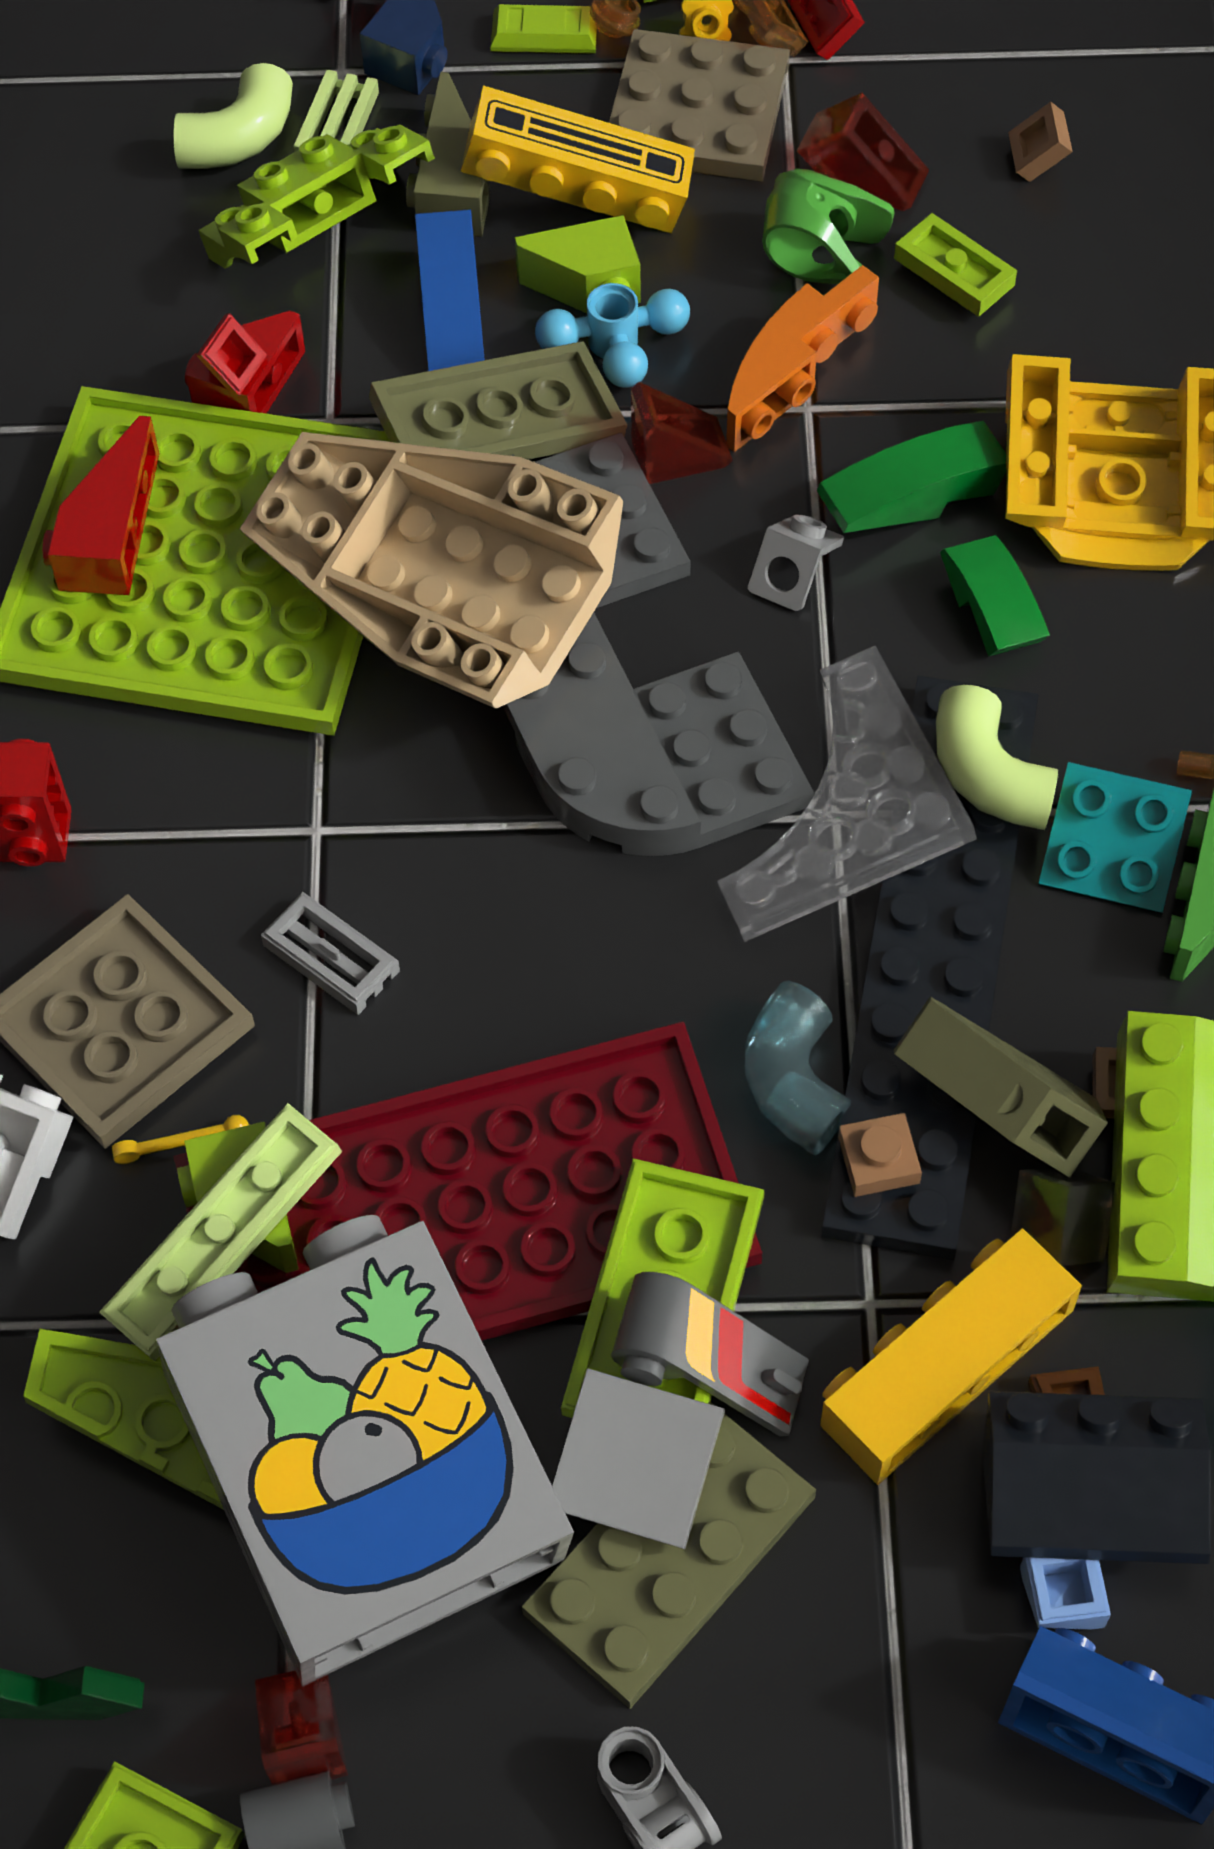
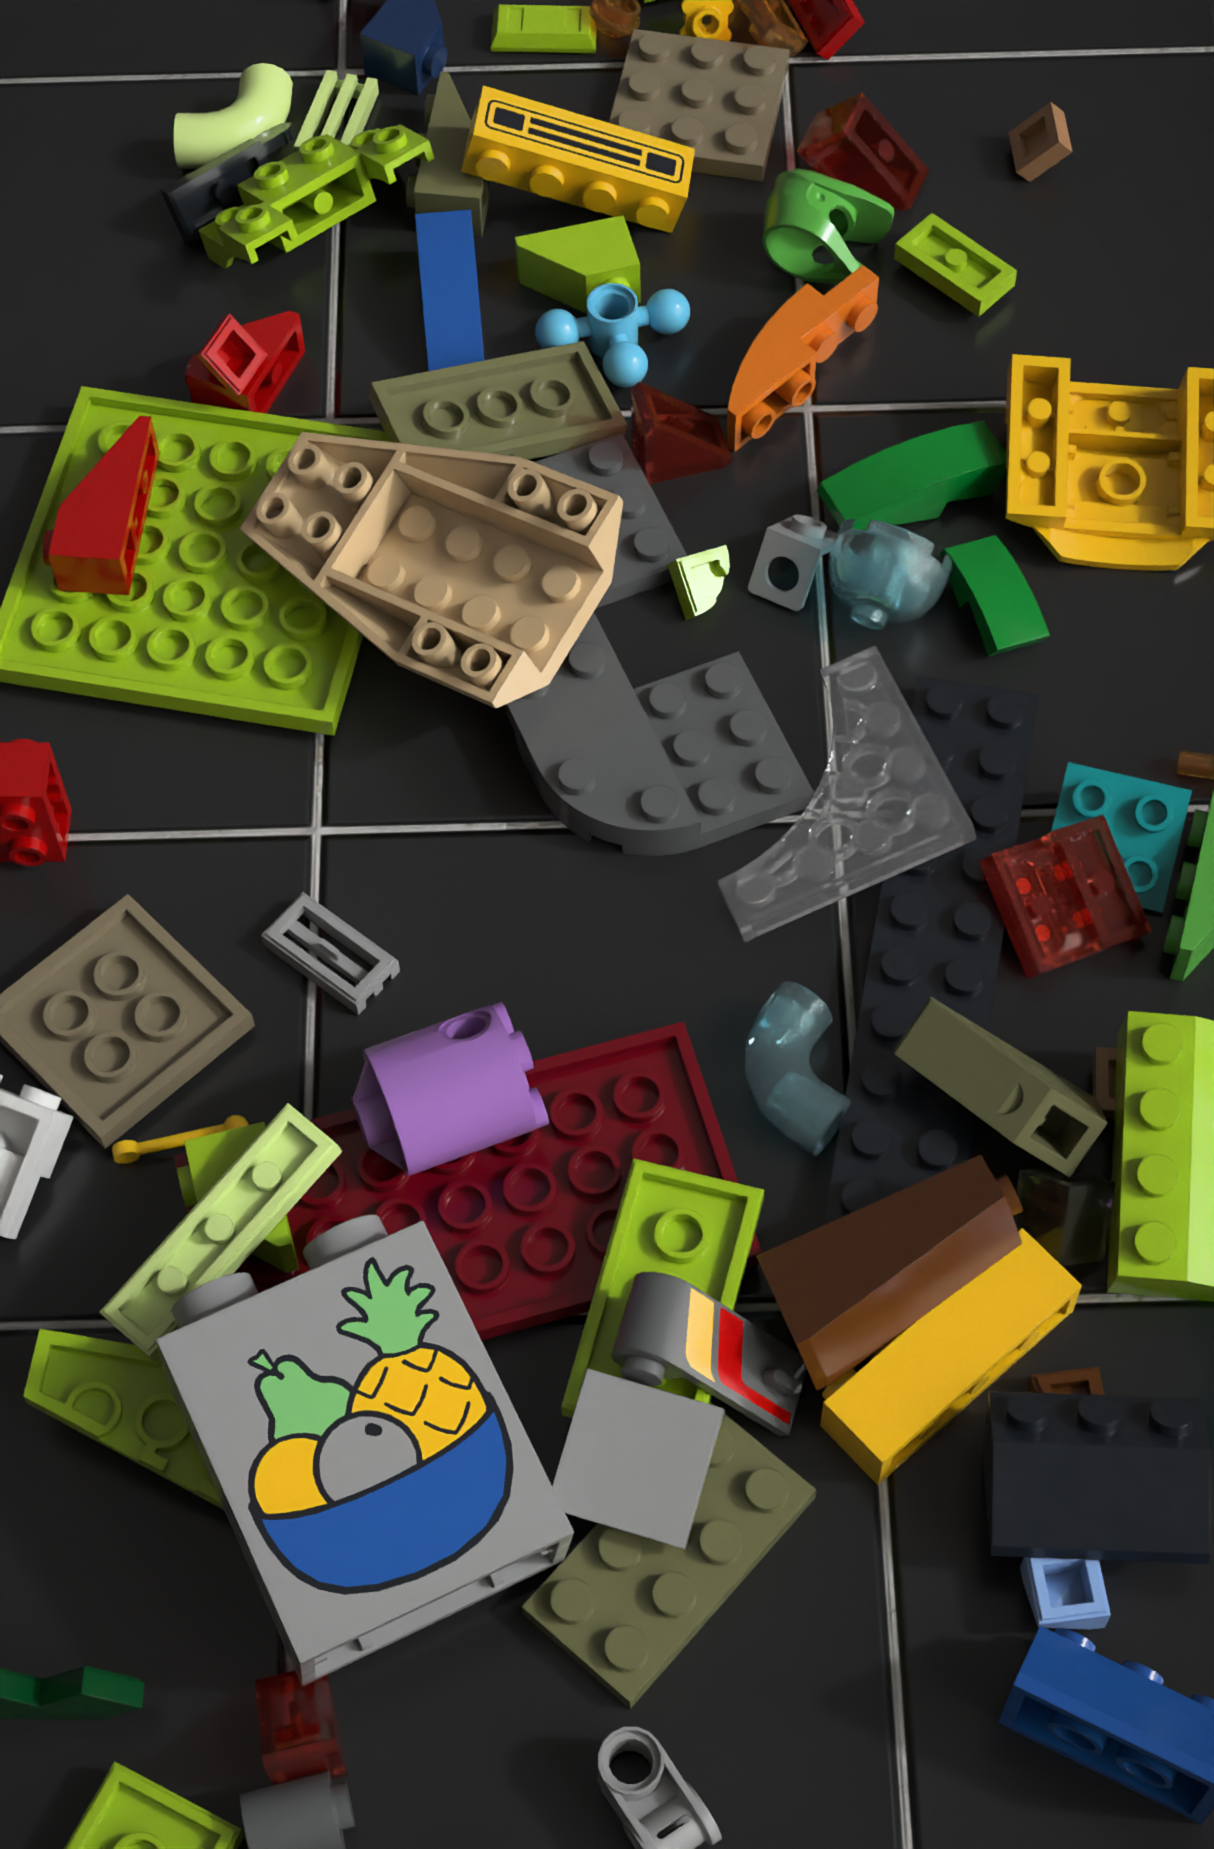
medium nougat plate [838,1113,922,1197] -> none
yellowish green cylinder [936,685,1058,830] -> none
none -> black hinge [160,122,297,243]
none -> medium lavender cylinder [350,1002,549,1177]
none -> tile [667,545,730,620]
none -> reddish brown slope [756,1155,1023,1390]
none -> clear light blue cylinder [828,519,952,630]
none -> clear red slope [979,815,1152,979]

